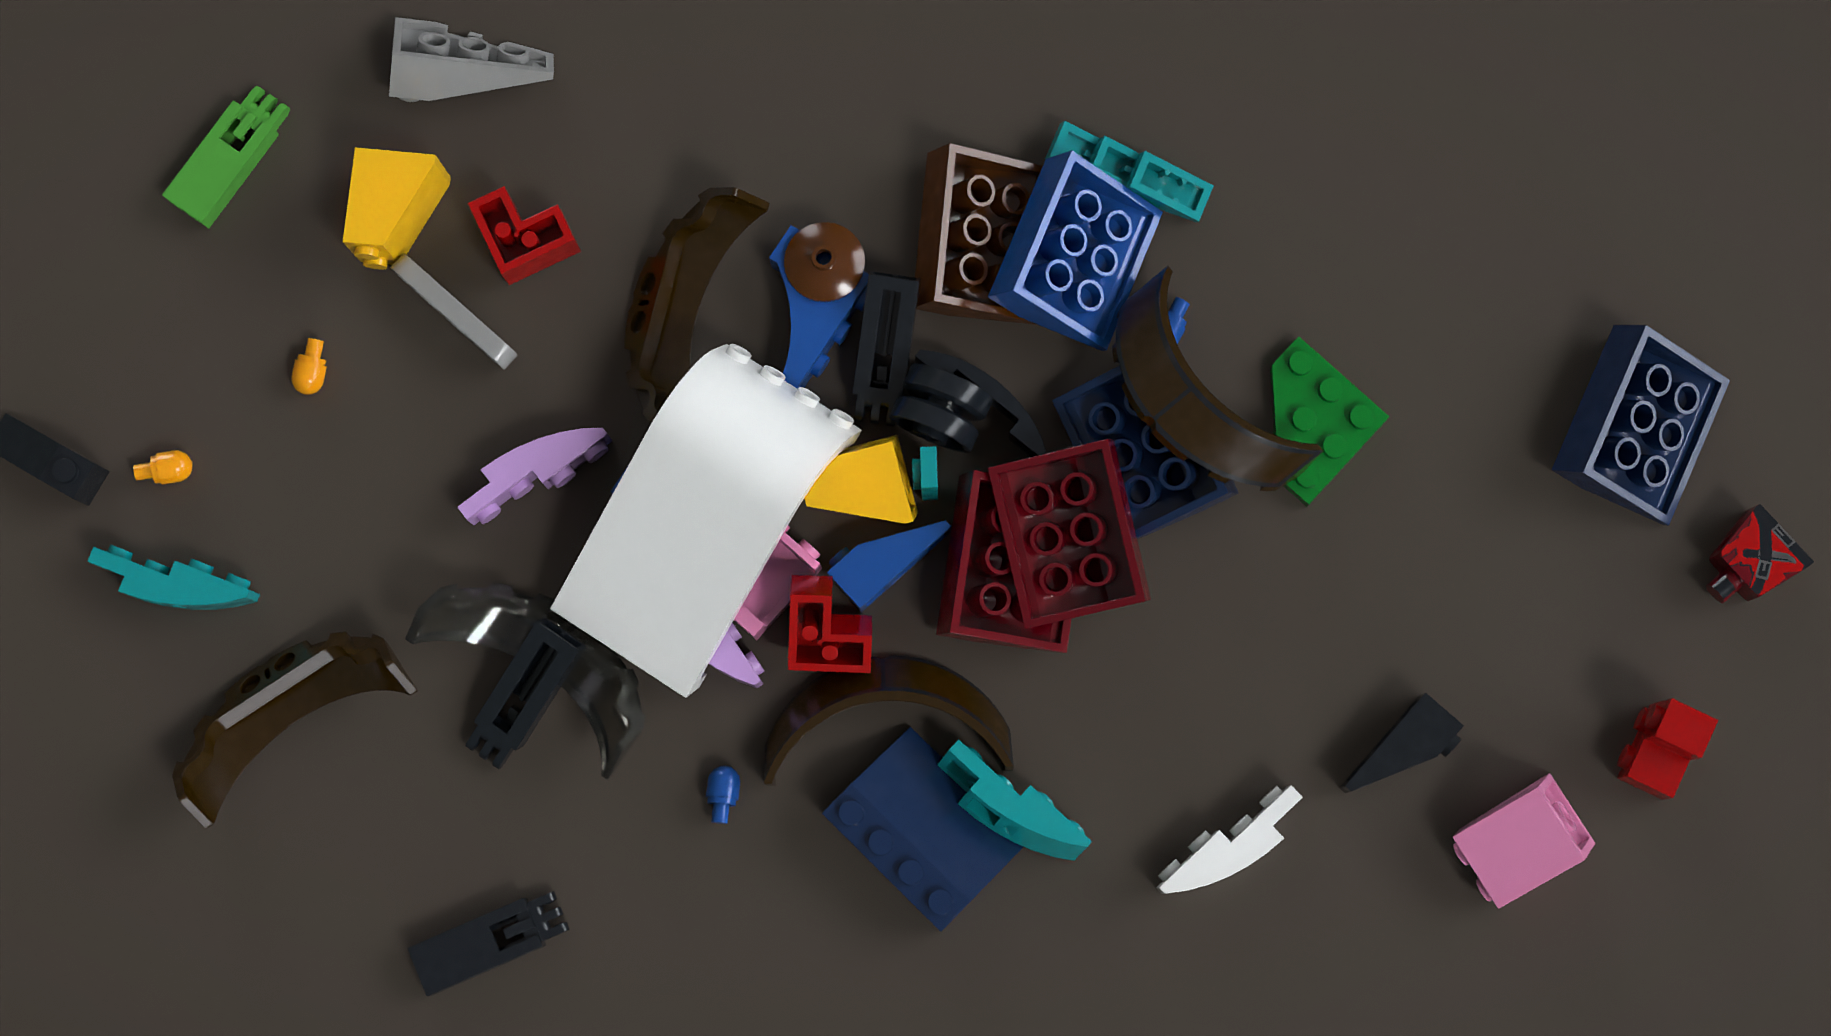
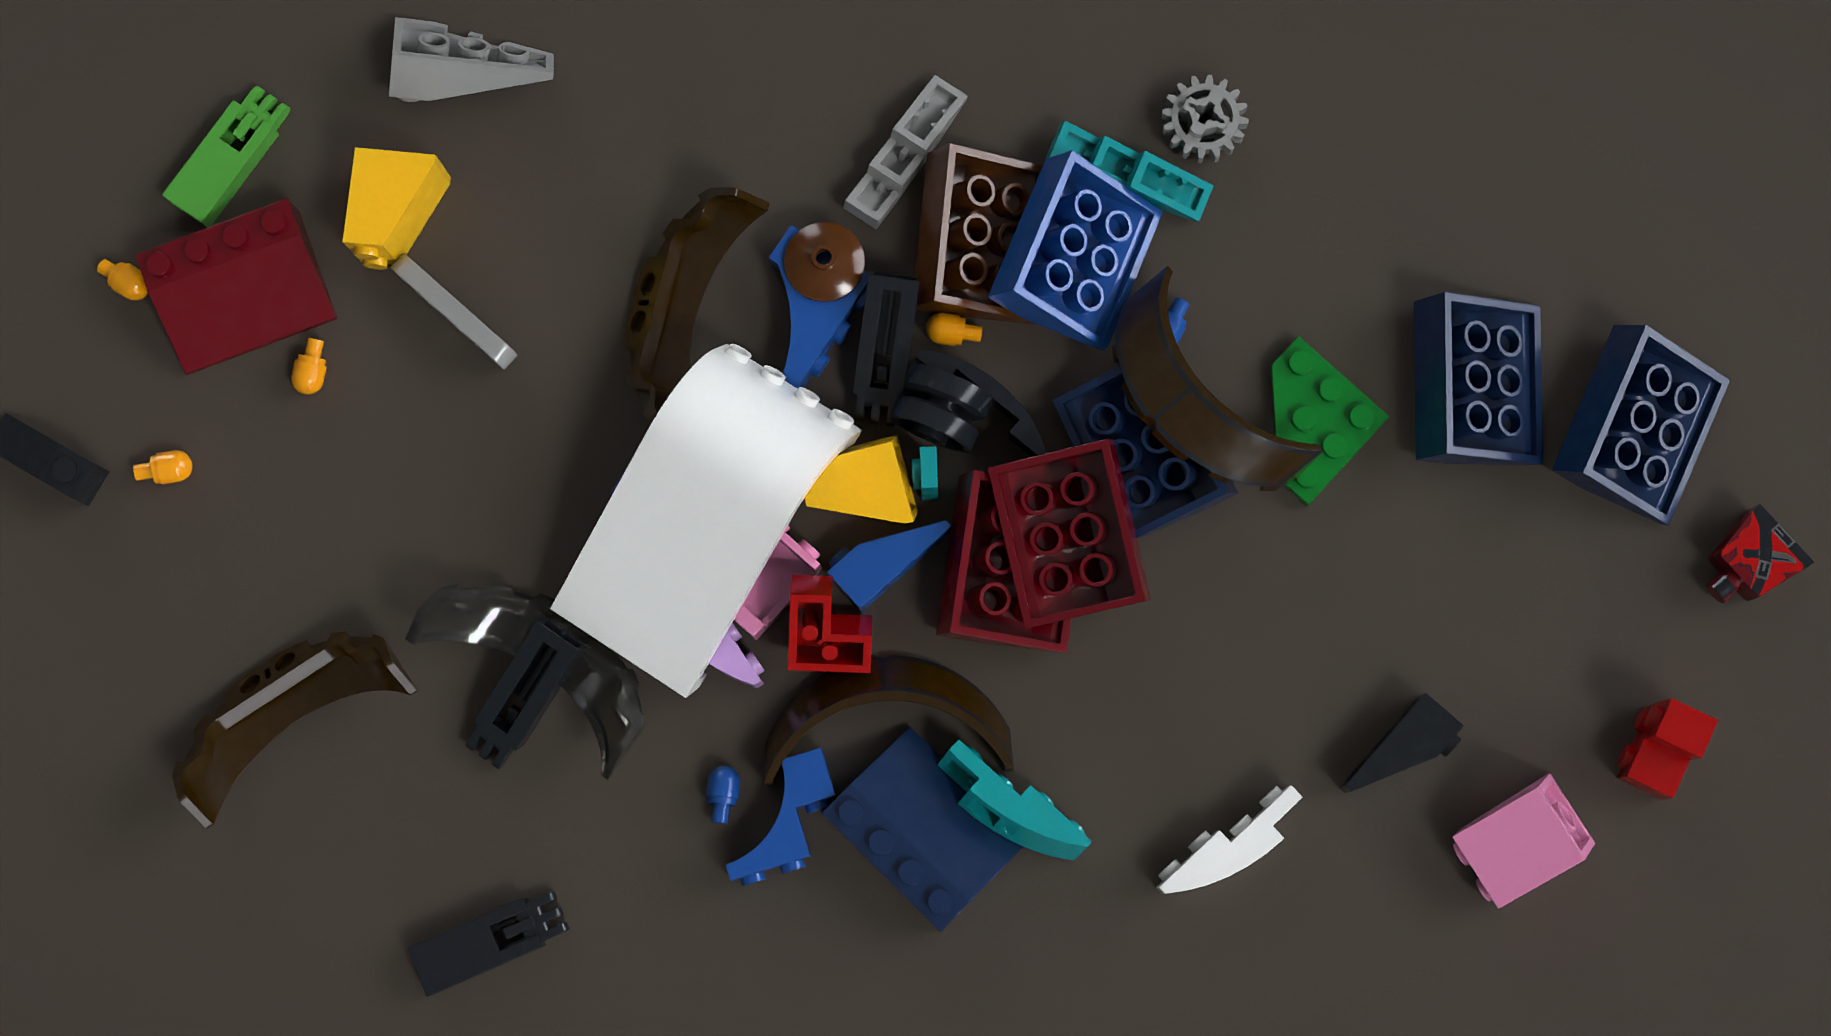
teal slope [87,544,260,610] -> none
lavender slope [458,427,612,525] -> none
red brick [468,186,581,285] -> none
none -> light orange cylinder [97,259,148,301]
none -> dark red slope [135,198,338,375]
none -> blue arch [726,747,837,887]
none -> light grey slope [843,75,968,229]
none -> light orange cylinder [926,312,983,347]
none -> light grey gear [1161,75,1249,163]
none -> dark blue slope [1414,292,1543,465]

